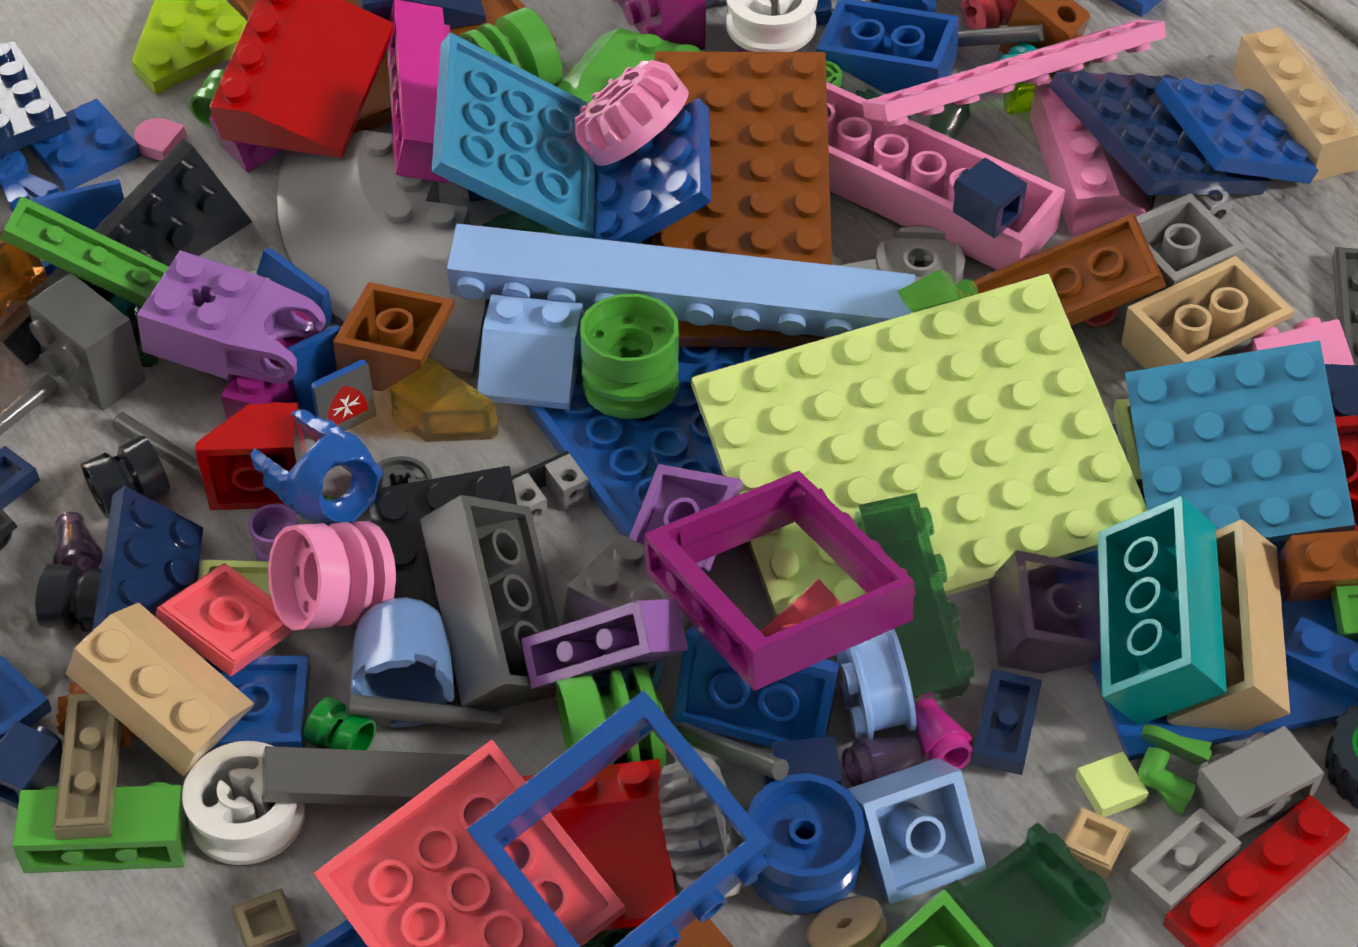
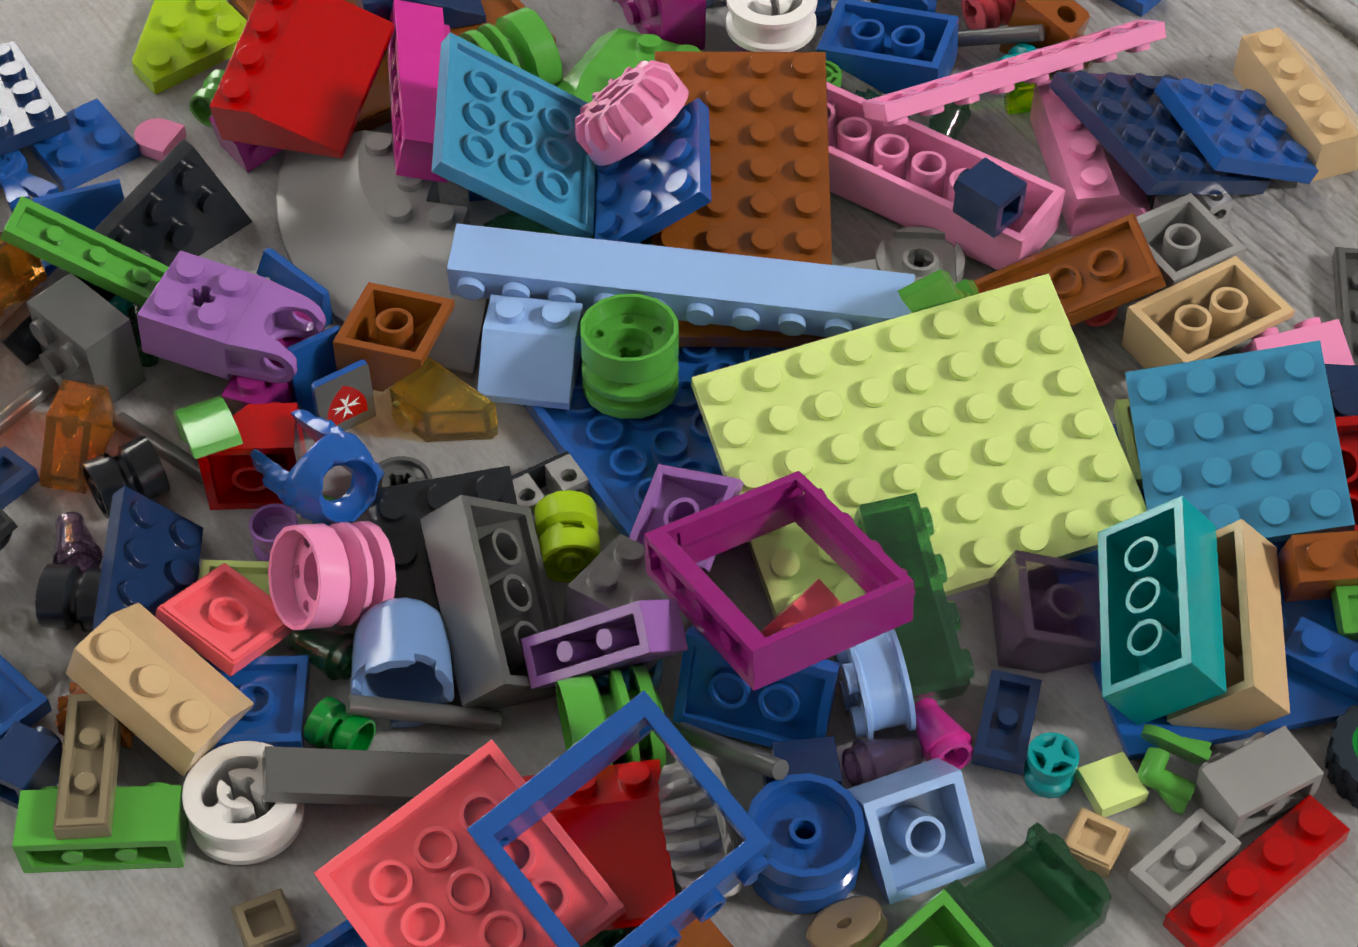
none -> clear orange slope [39,379,116,494]
none -> bright green slope [173,396,243,459]
none -> clear green cone [287,628,354,680]
none -> lime wheel [534,490,601,583]
none -> teal wheel [1023,732,1080,799]

